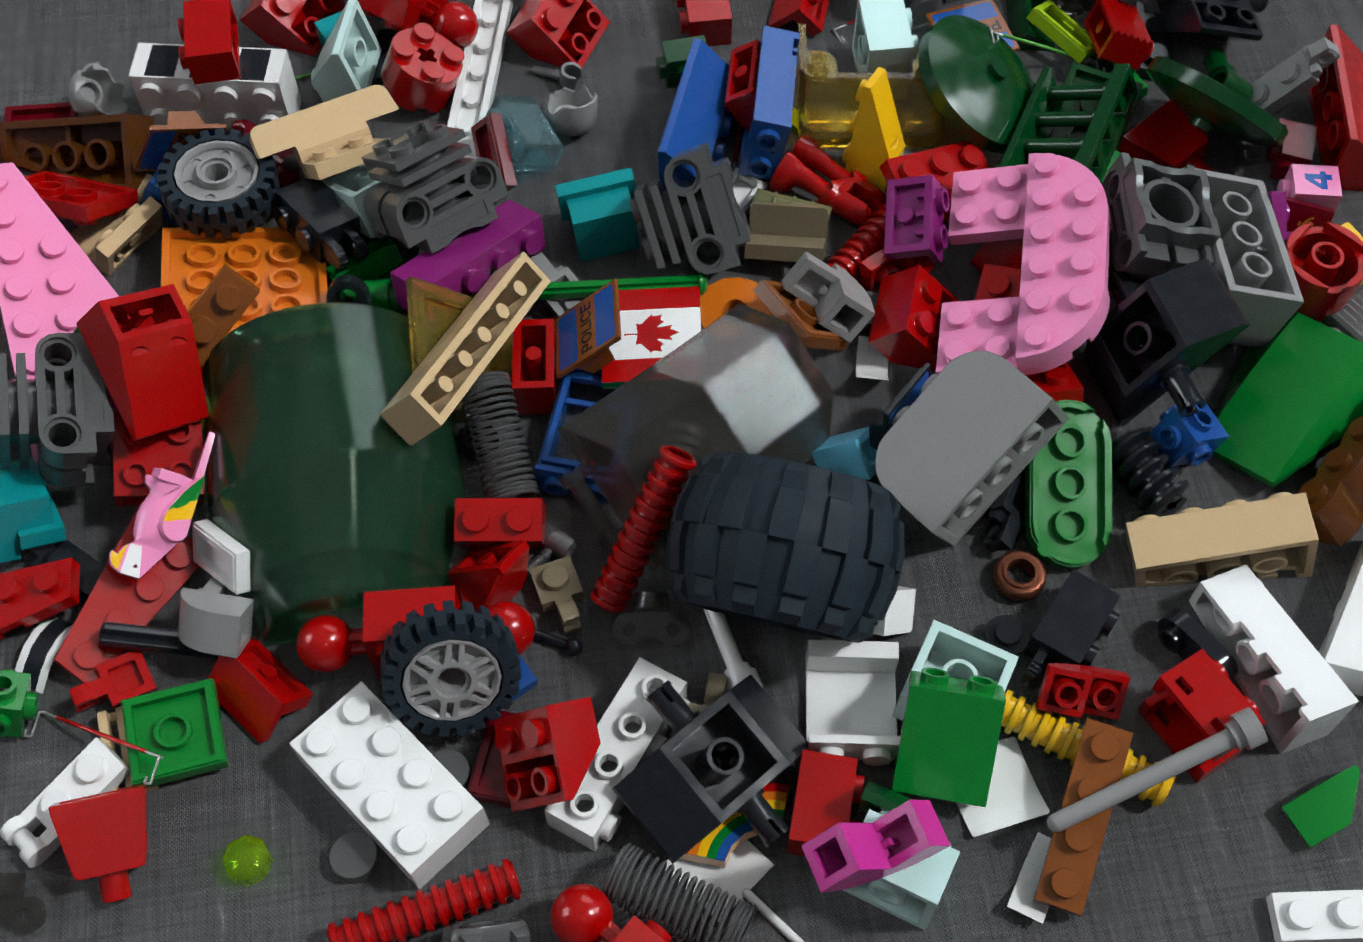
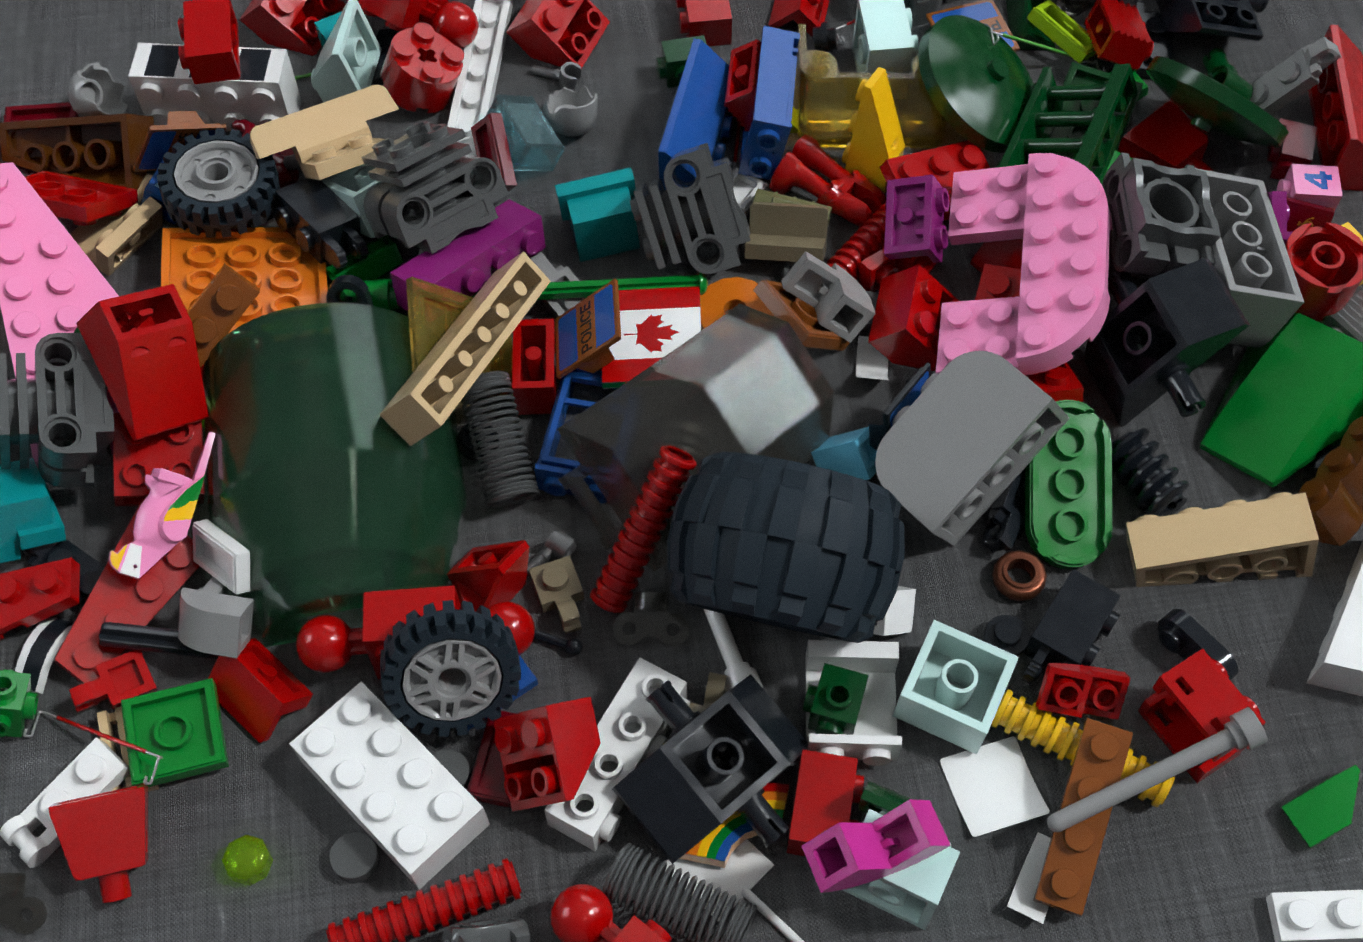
red brick [454,498,546,548] -> none
green panel [892,667,1006,807] -> none
blue brick [1149,404,1230,467] -> none
white wedge [1189,565,1359,754] -> none
none -> dark green brick [802,663,869,735]
none -> black plate [813,22,839,59]

